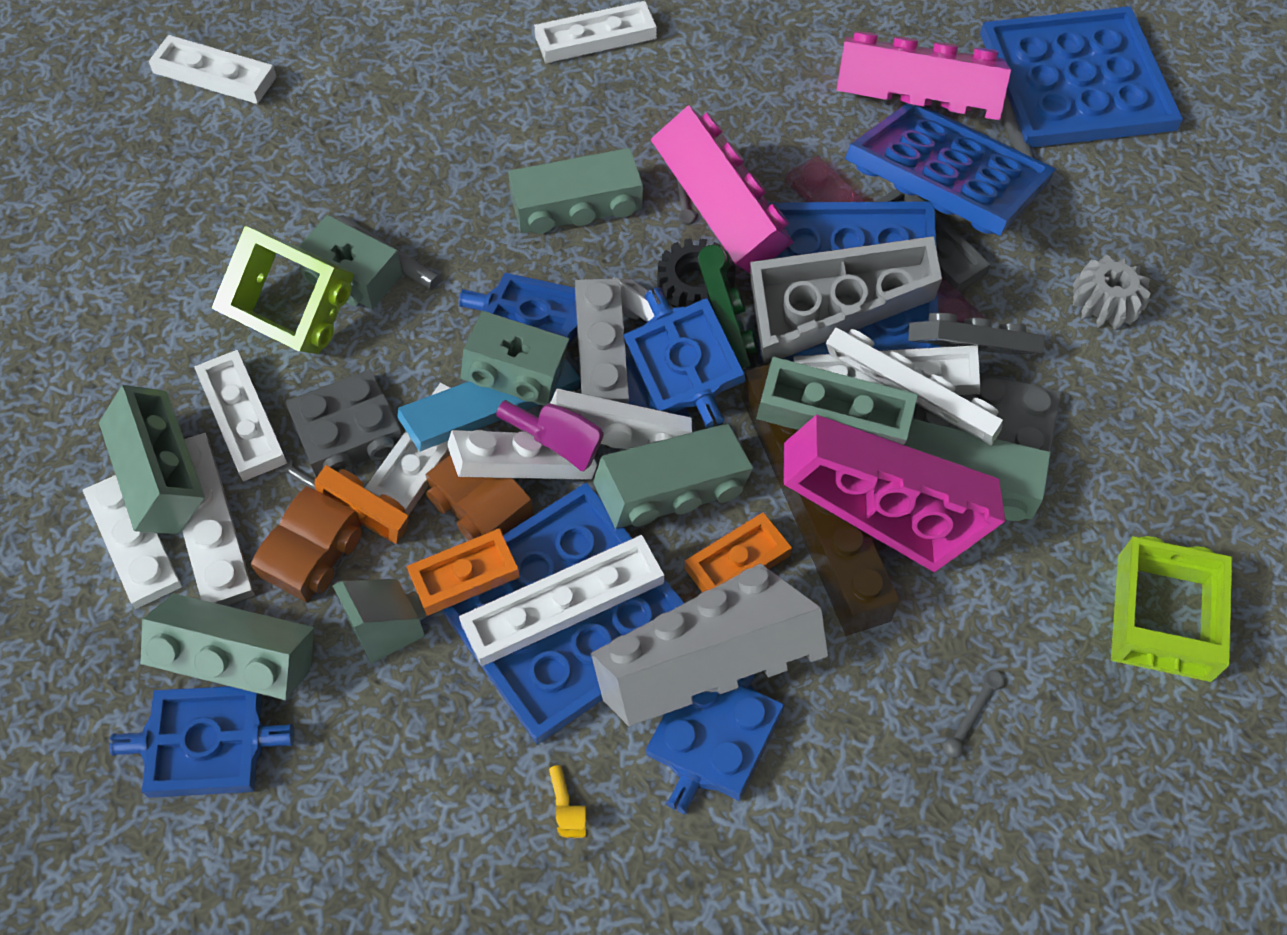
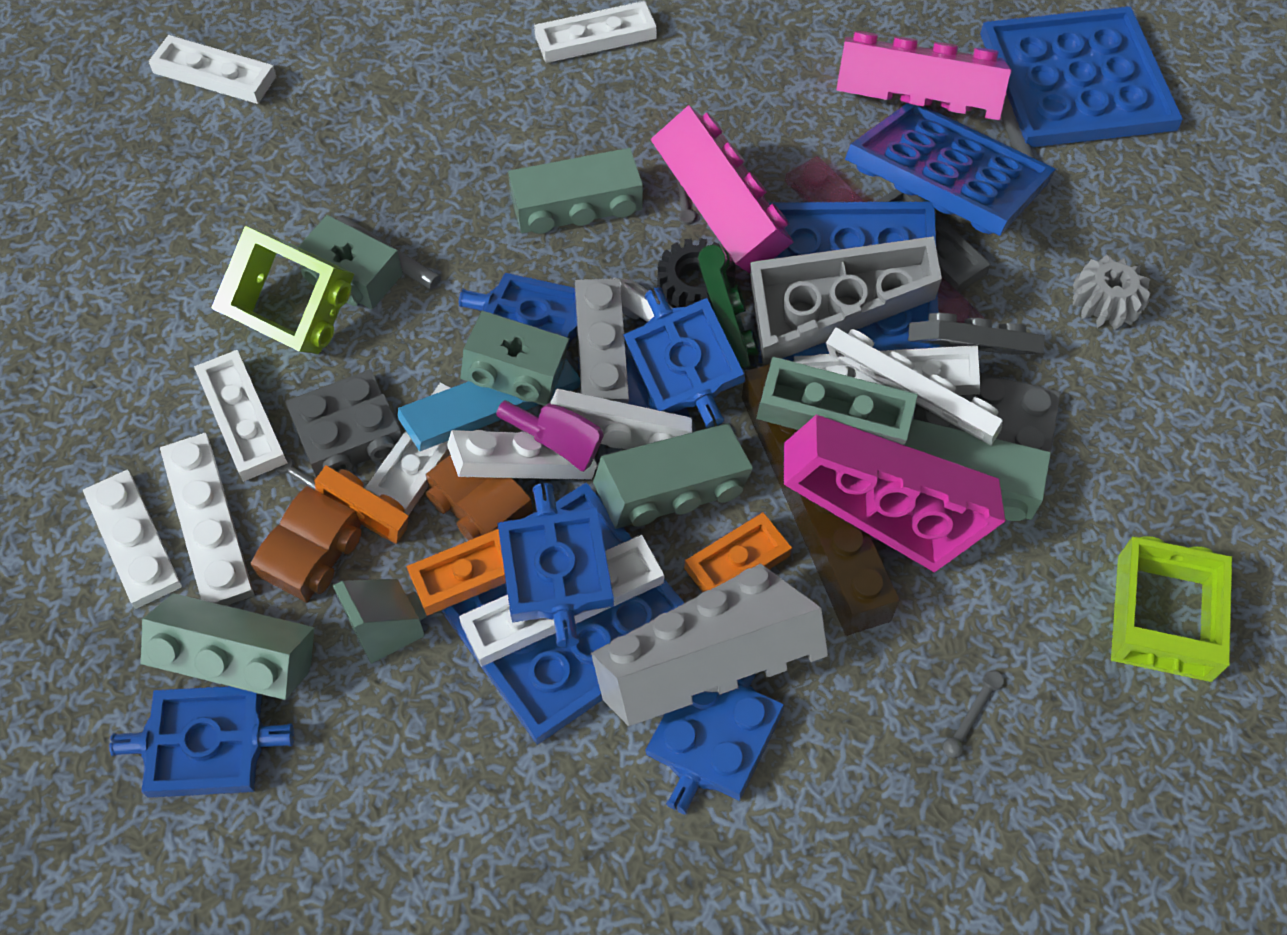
sand green brick [99,384,205,534] -> none
yellow hand [549,765,586,838] -> none
none -> blue plate [498,483,614,648]

